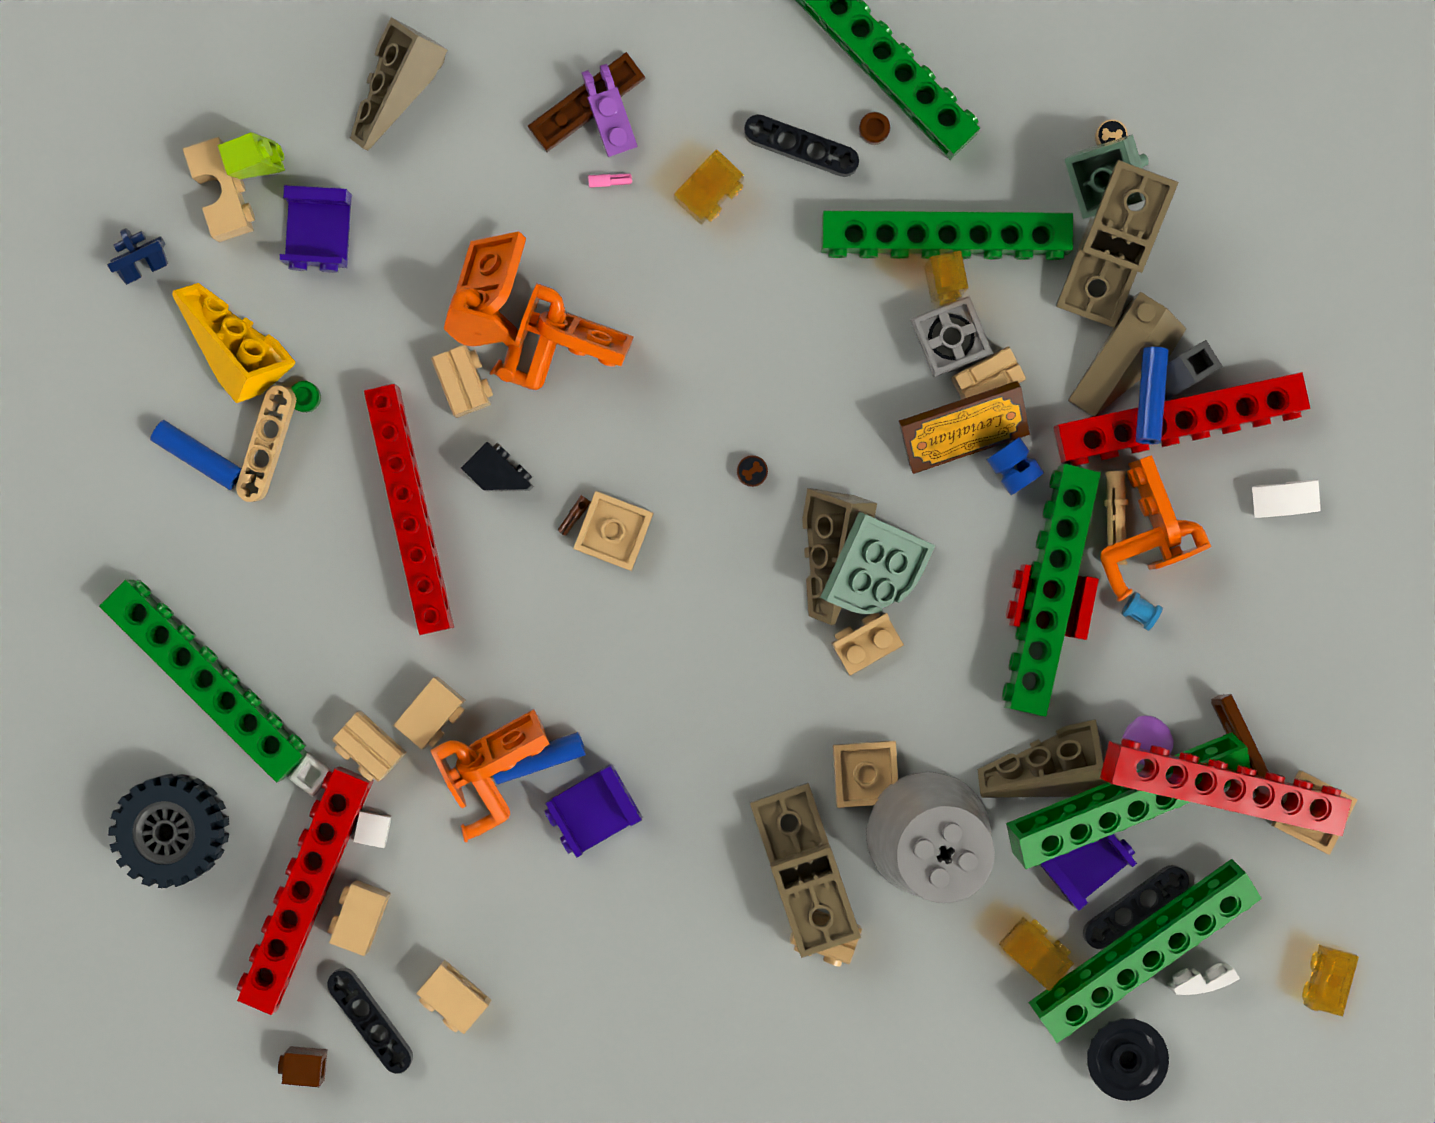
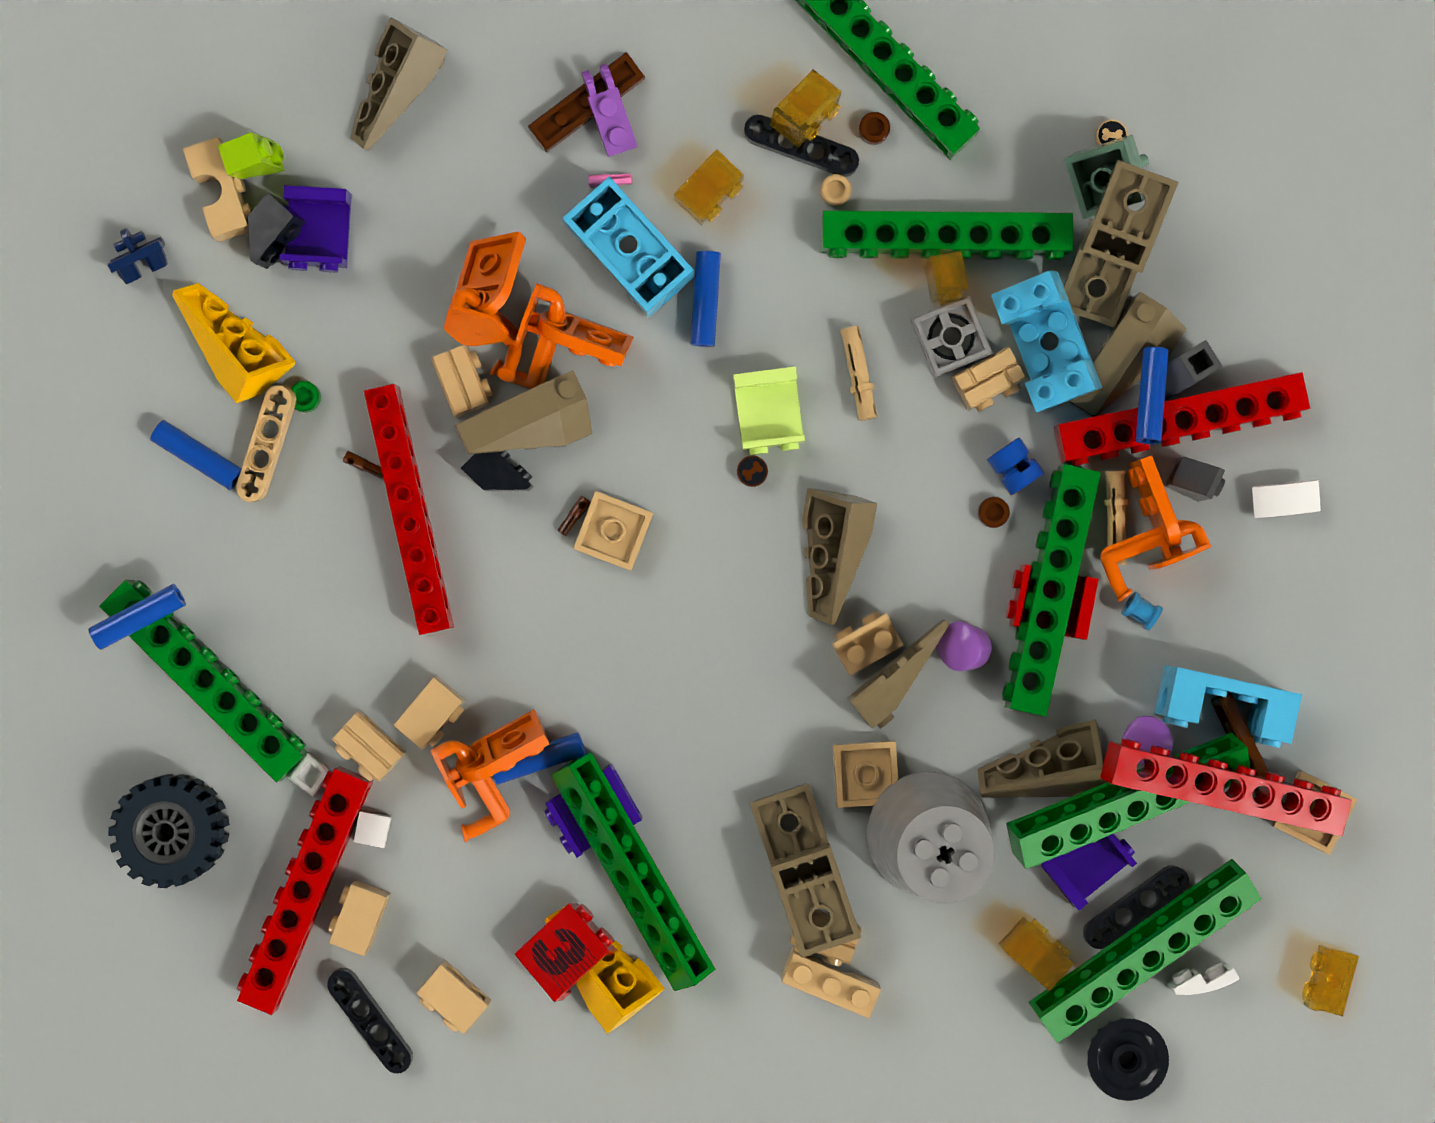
reddish brown brick [278,1046,328,1088] -> none
sand green plate [820,511,936,614] -> none
tile [899,381,1030,474] -> none
none -> blue piece [88,584,186,650]
none -> black slope [248,192,306,269]
none -> reddish brown pin [343,451,383,479]
none -> dark tan wedge [455,370,592,454]
none -> red panel [514,903,617,1002]
none -> yellow wedge [544,906,665,1034]
none -> green brick [550,752,716,991]
none -> medium azure plate [562,176,694,319]
none -> blue piece [690,251,721,347]
none -> yellowish green panel [733,366,805,455]
none -> clear yellow brick [770,69,842,148]
none -> tan arch [781,947,881,1018]
none -> tan tile [820,174,851,207]
none -> tan pin [840,326,878,421]
none -> dark tan wedge [847,620,949,729]
none -> medium lavender hair [936,621,992,671]
none -> reddish brown tile [977,497,1010,528]
none -> medium azure plate [991,271,1103,412]
none -> medium azure plate [1154,665,1302,748]
none -> dark grey slope [1165,456,1225,502]

